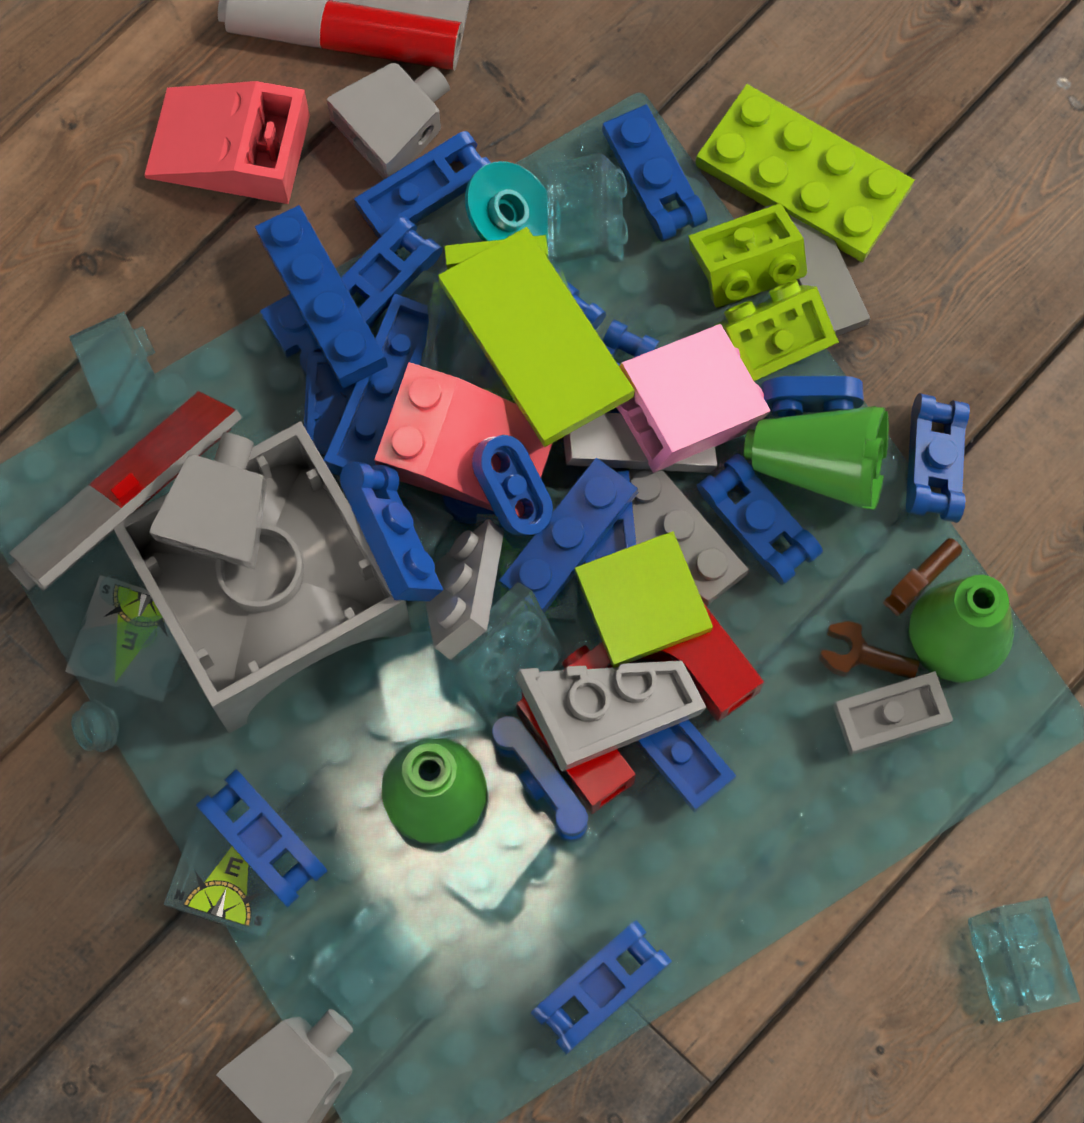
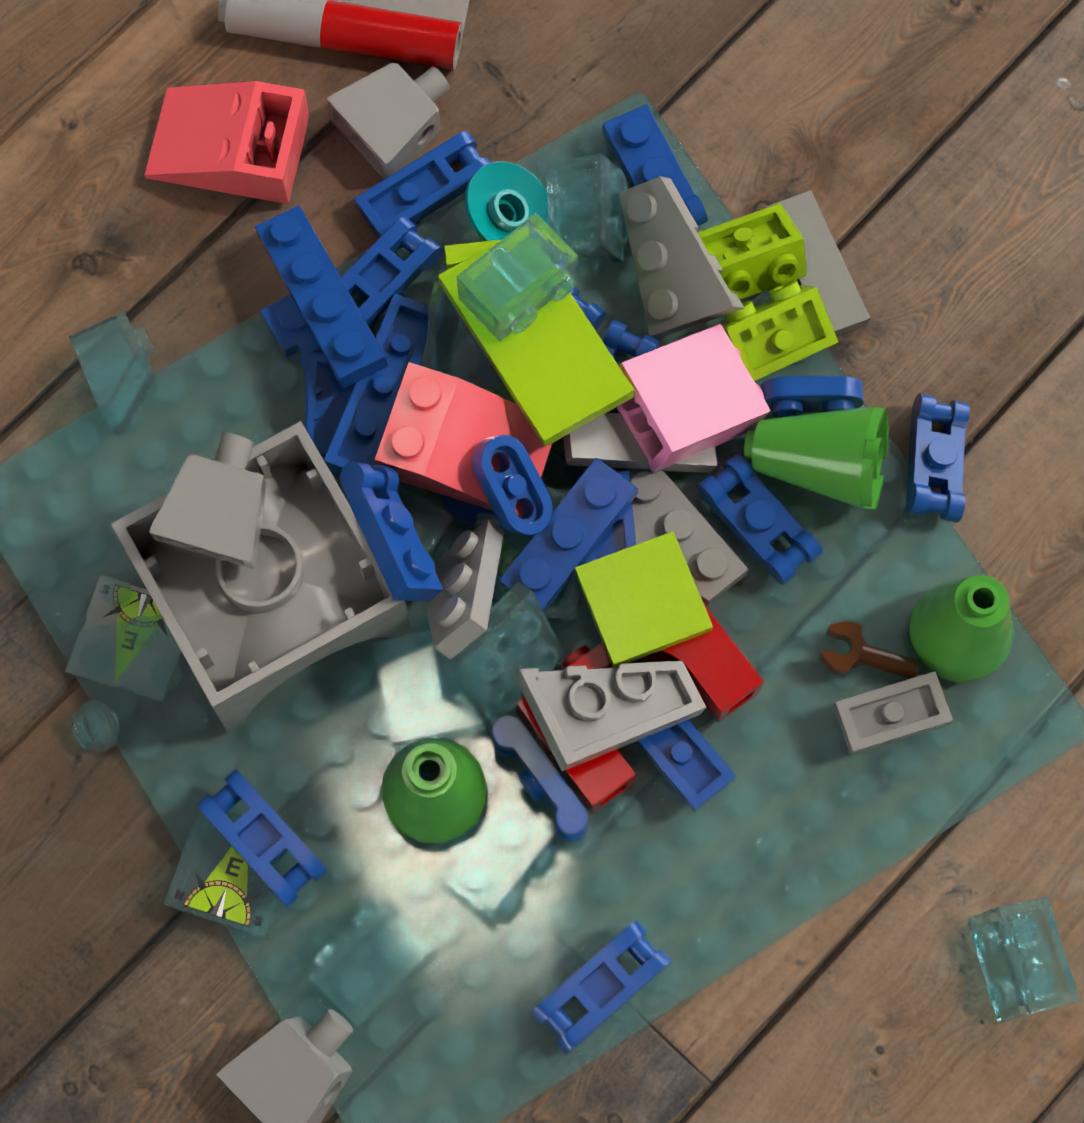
door [7,391,243,592] -> none
lime plate [695,84,915,263] -> none
reddish brown bar [883,538,962,617] -> none
none -> clear light blue brick [456,213,578,341]
none -> light grey wing [619,176,745,338]

